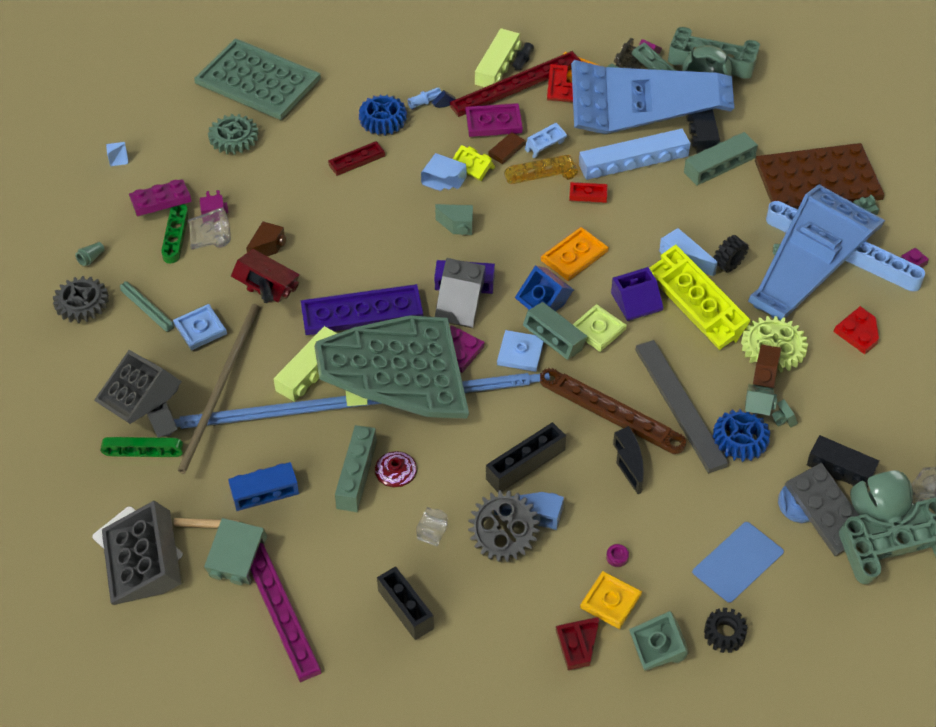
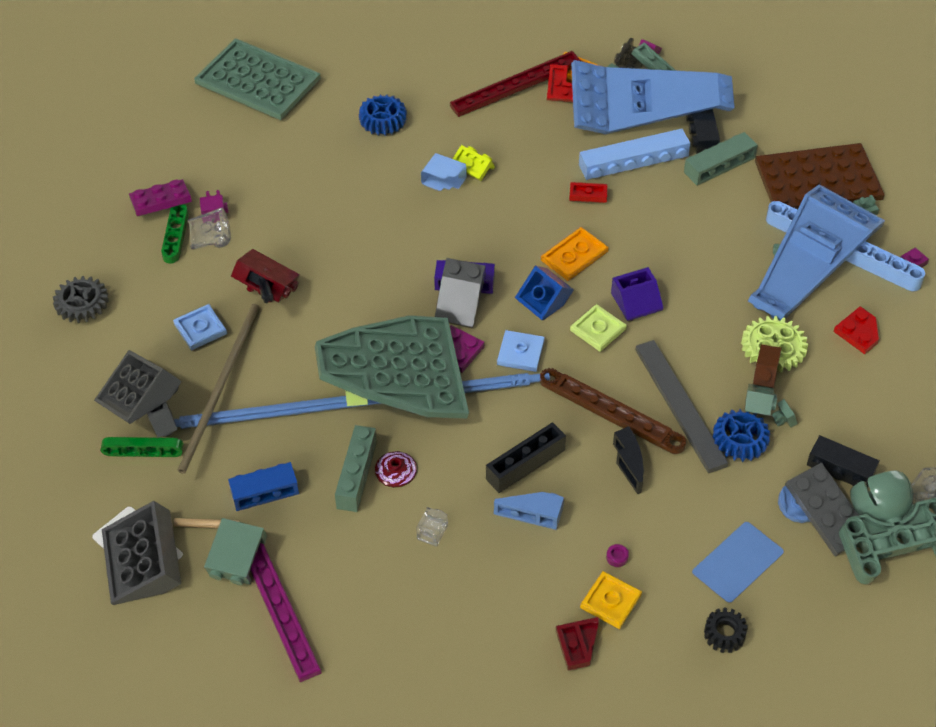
sand green cone [75,242,105,266] -> none
light blue slope [106,142,128,166] -> none
sand green axle [120,281,174,332] -> none
sand green gear [208,114,259,155] -> none
reddish brown slope [246,221,286,256] -> none
yellowish green brick [274,326,337,402] -> none
dark purple plate [300,284,423,335] -> none
dark red tile [328,141,385,176] -> none
black brick [377,566,434,640] -> none
light blue axle [407,87,442,109] -> none
dark blue tile [432,90,456,108] -> none
sand green slope [435,204,473,235] -> none
magenta plate [465,103,523,137] -> none
dark grey gear [468,490,540,562] -> none
yellowish green brick [475,28,522,87] -> none
reddish brown tile [488,132,525,164] -> none
clear yellow beam [504,155,578,184] -> none
black axle [512,42,534,71] -> none
sand green brick [523,302,588,360] -> none
light blue hinge [525,122,567,158] -> none
sand green slope [629,611,688,671] -> none
neon yellow slope [649,244,750,350] -> none
light blue slope [659,228,718,276] -> none
sand green beam [668,27,760,79] -> none
black tyre [713,235,749,272] -> none

